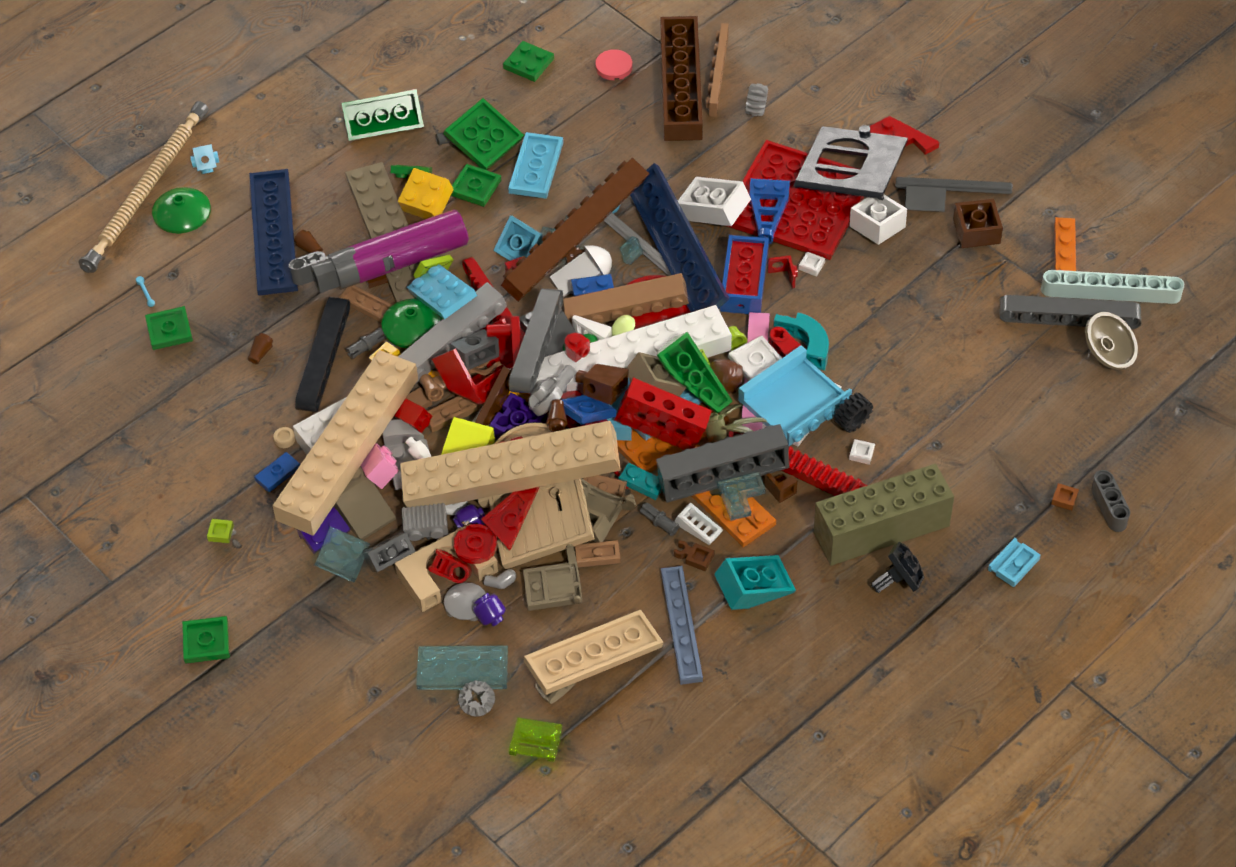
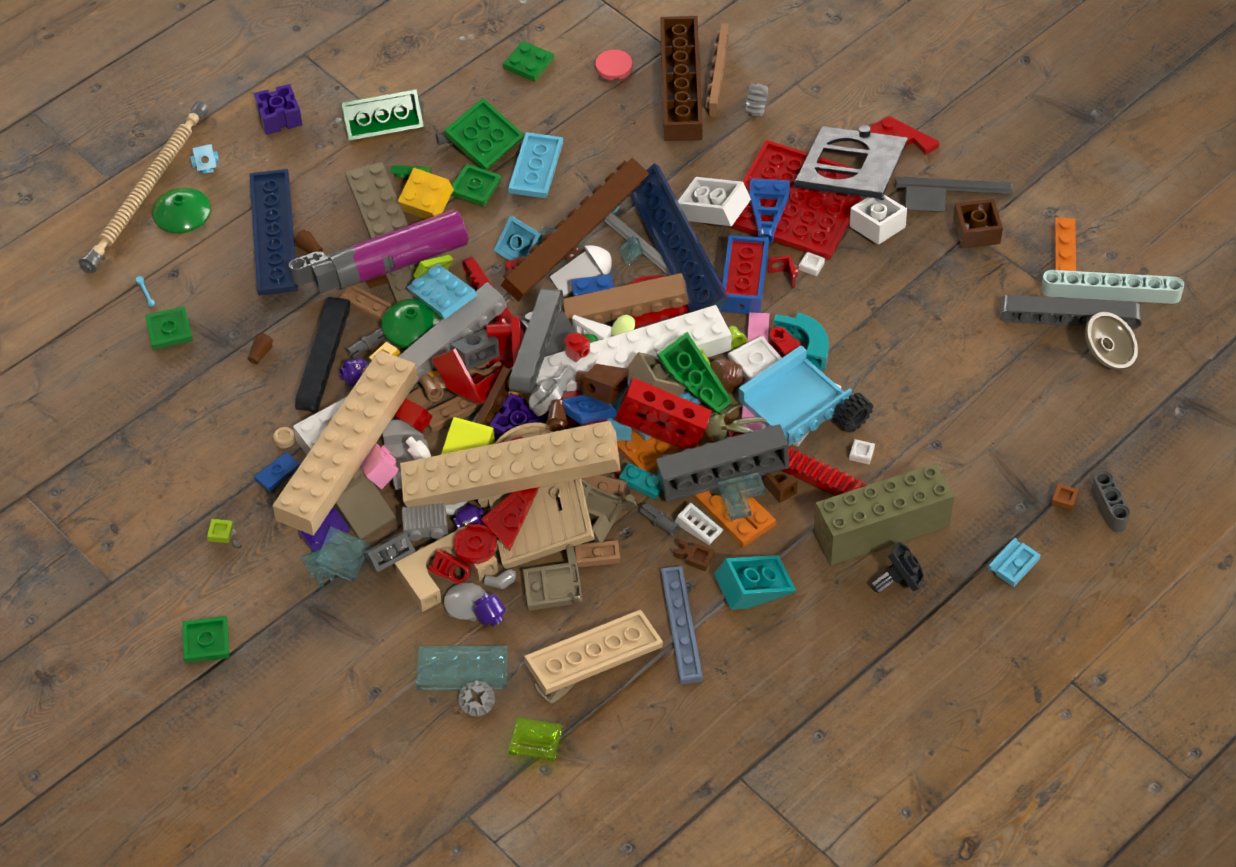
none -> dark purple brick [254,84,303,135]
none -> clear light blue plate [302,549,335,588]
none -> dark purple head [340,358,369,386]

